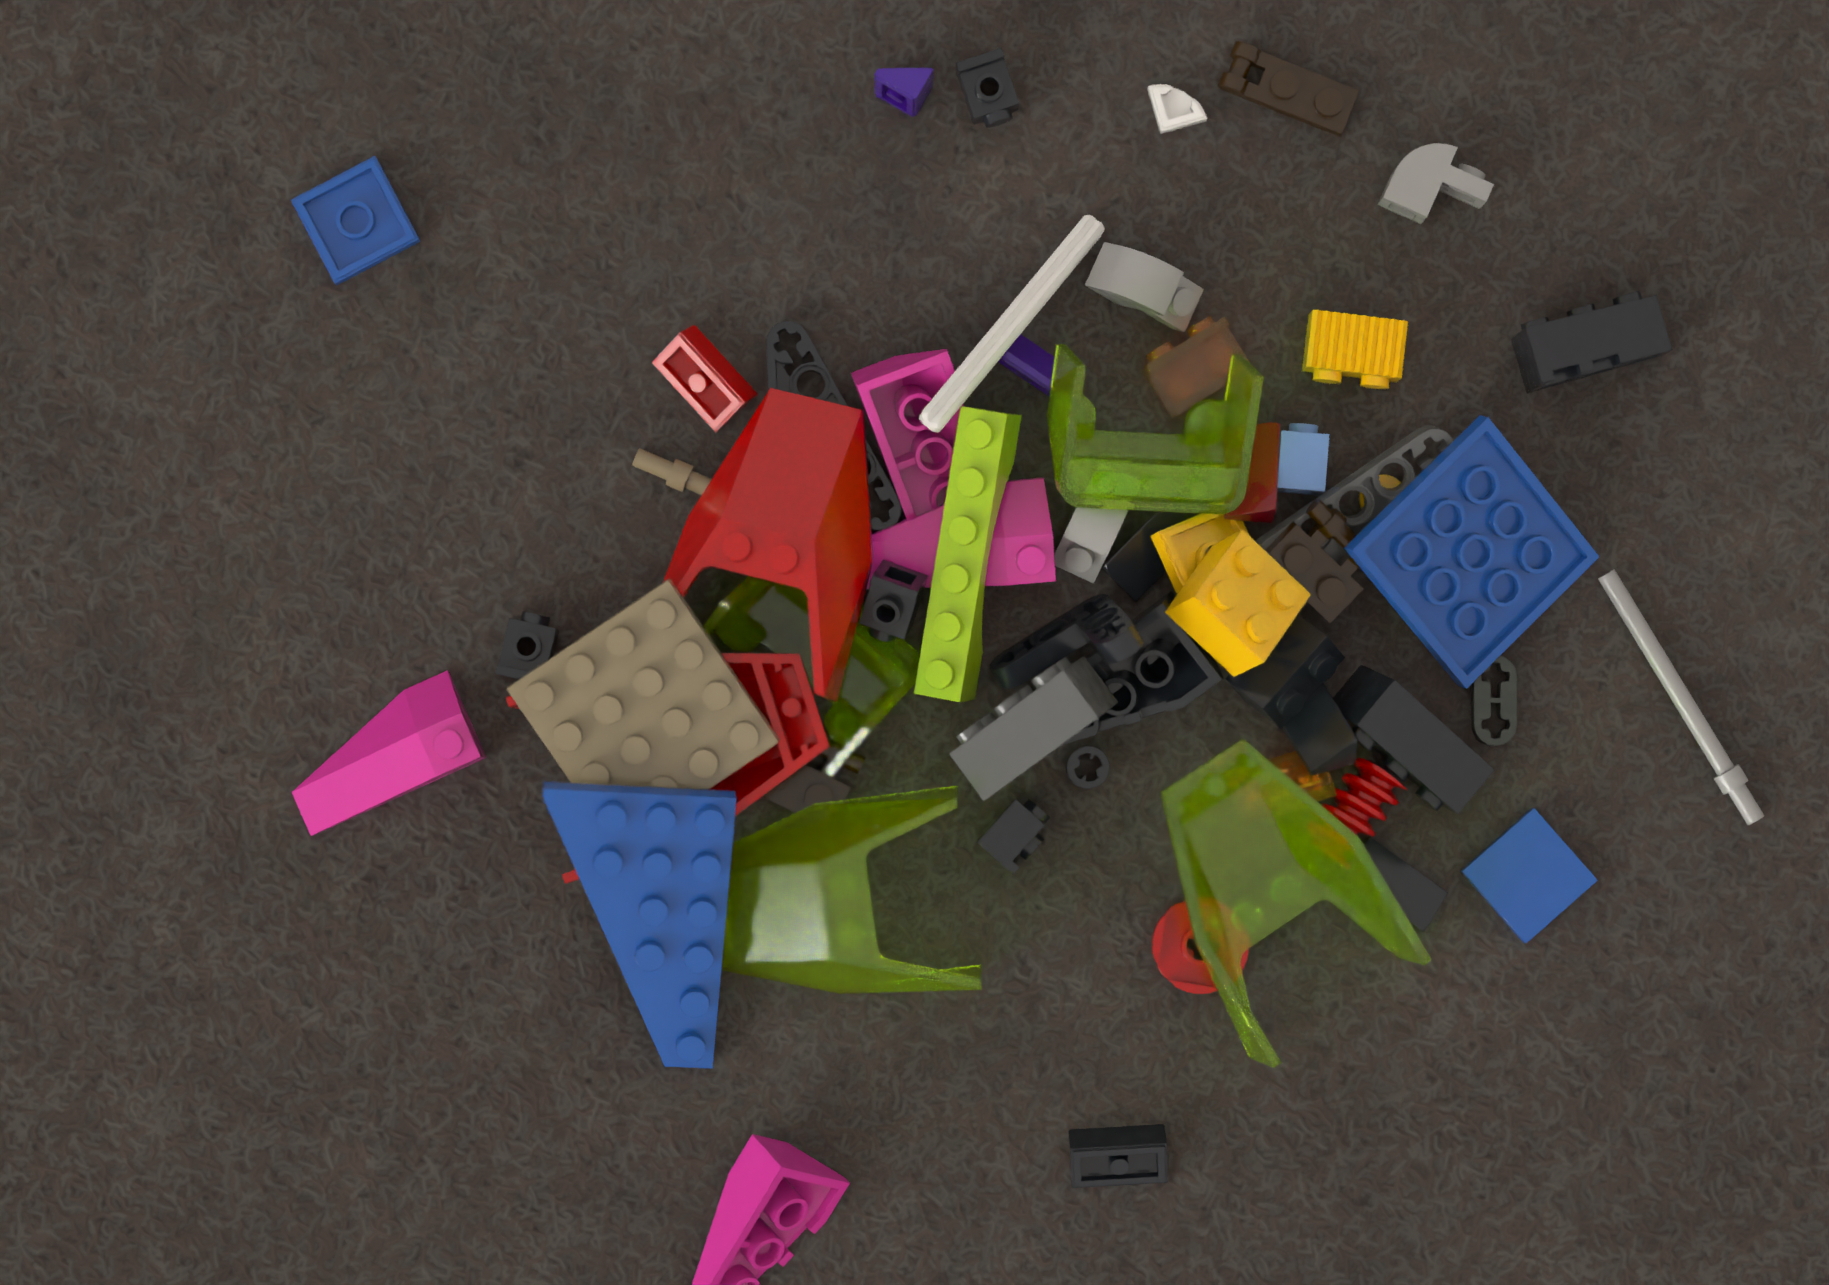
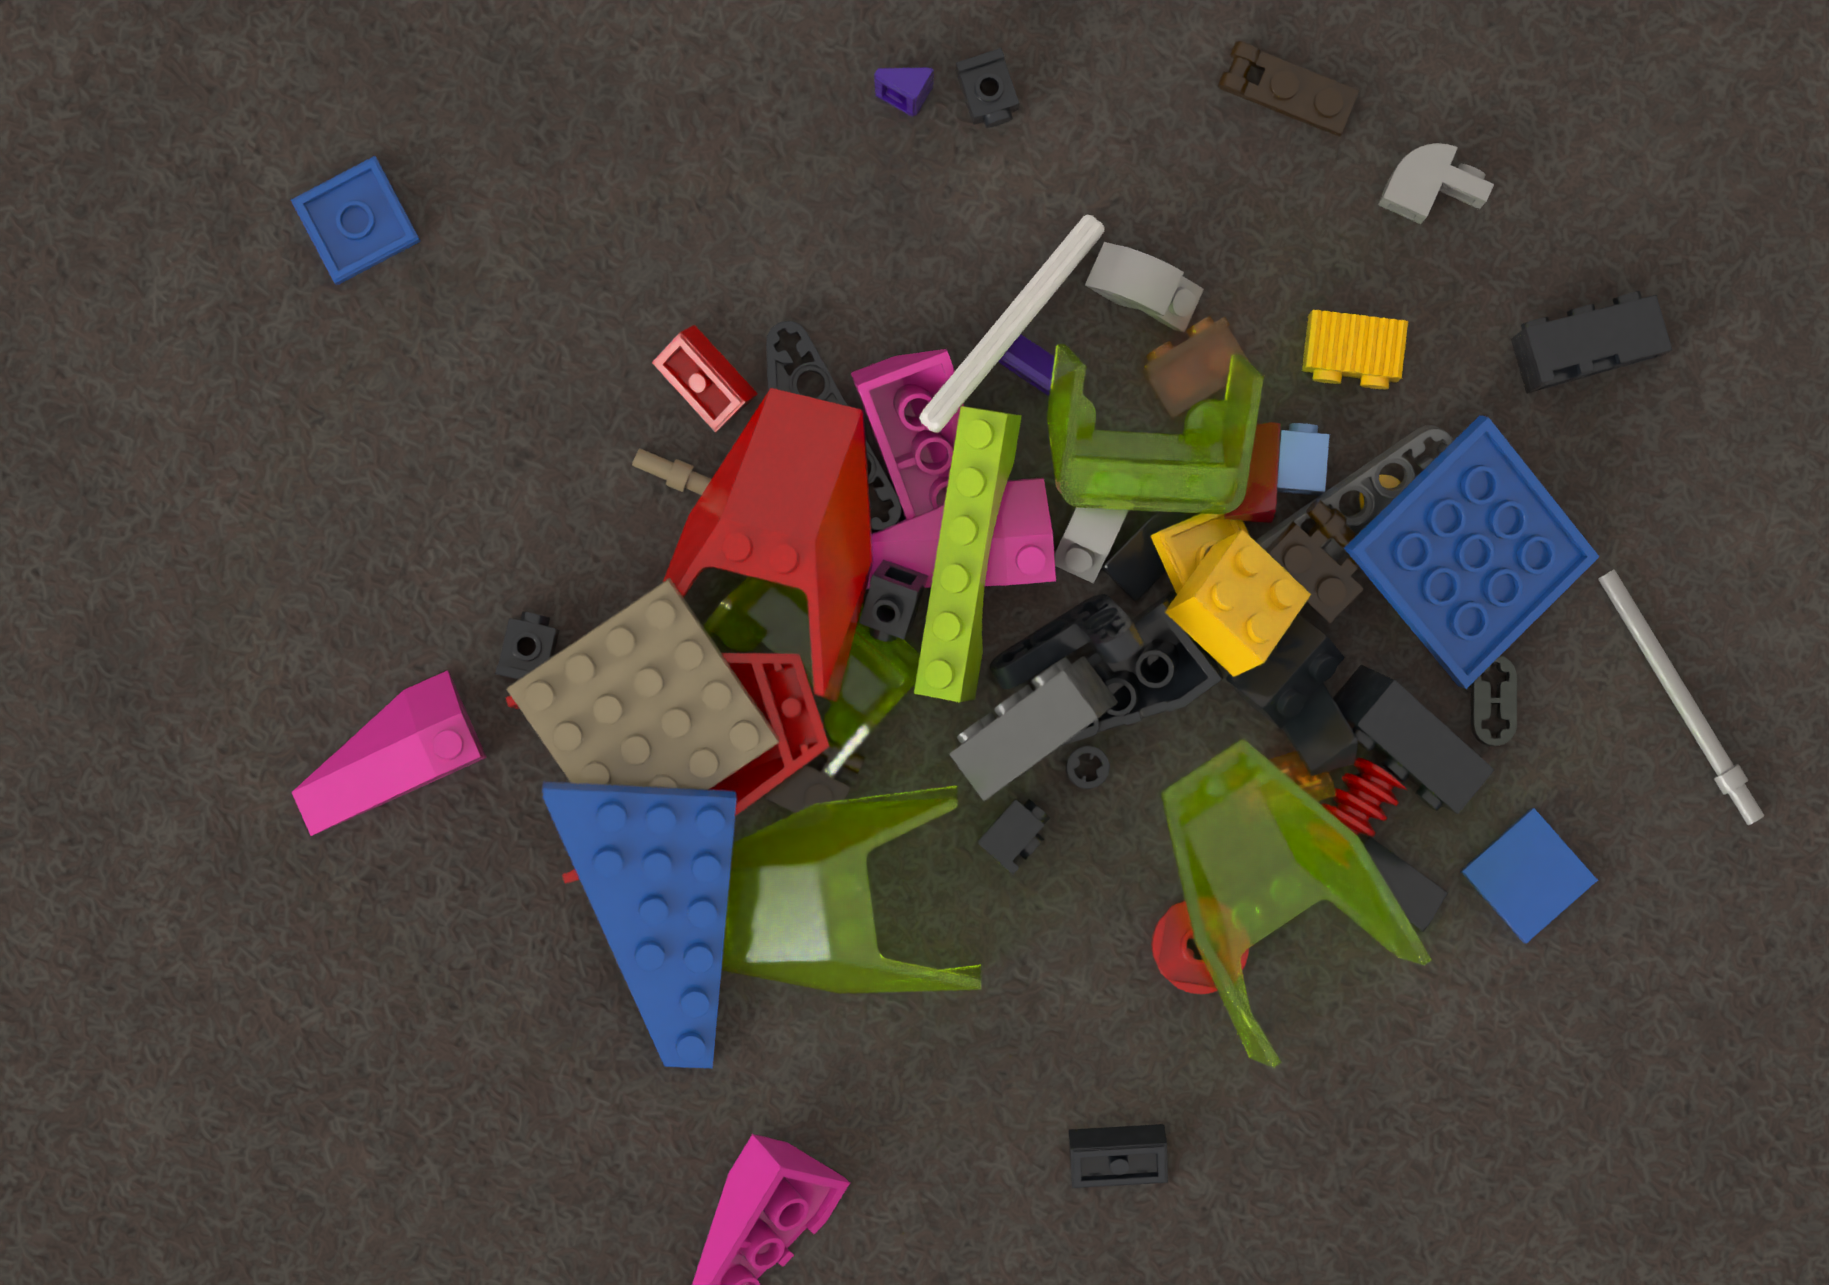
white tile [1148,84,1207,134] -> none

